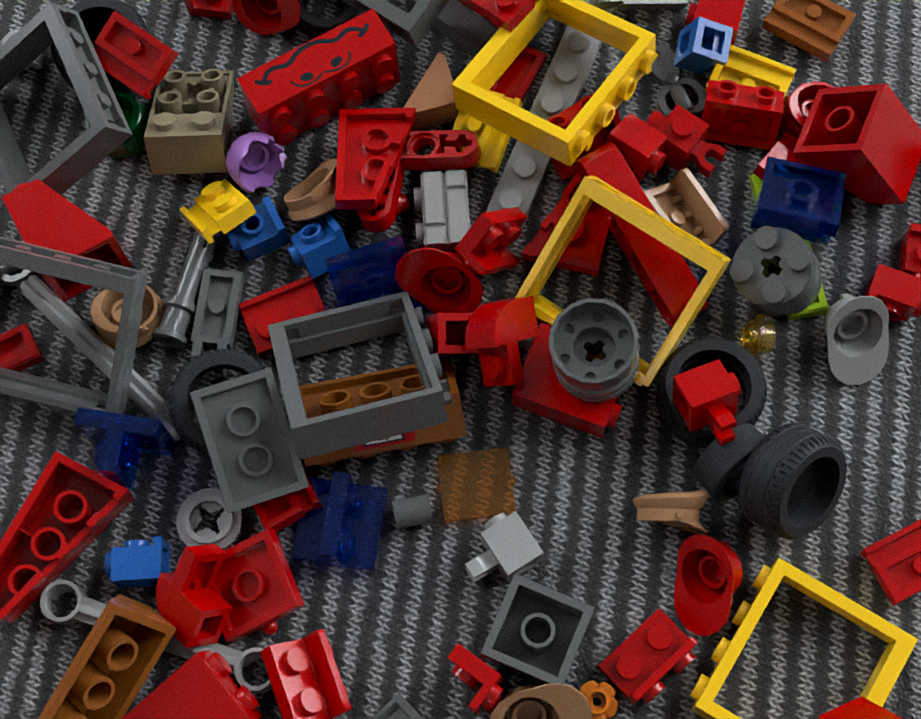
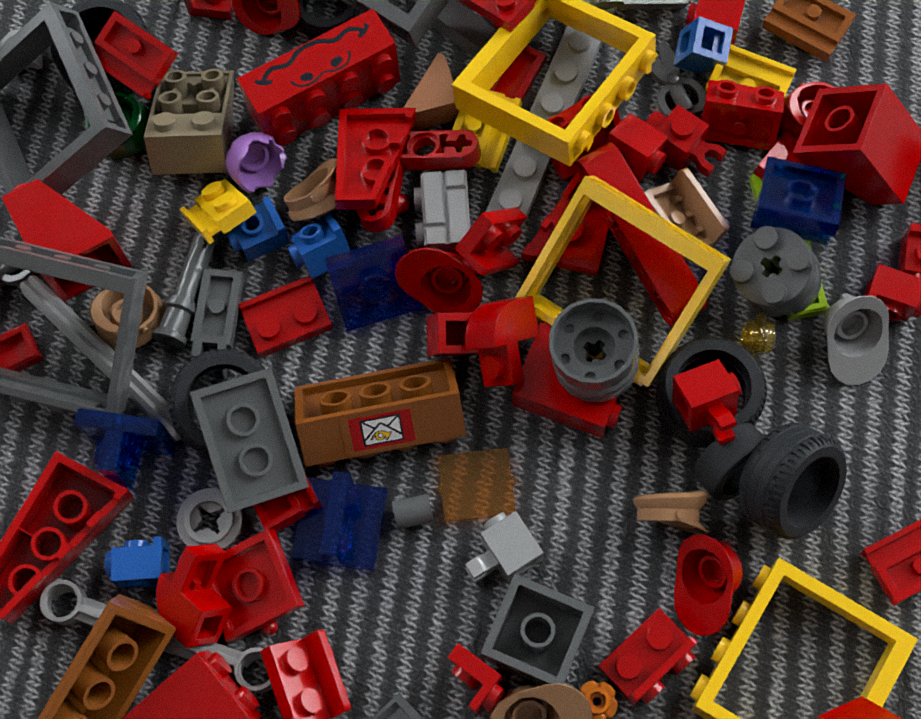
dark grey window [267,291,452,460] -> none

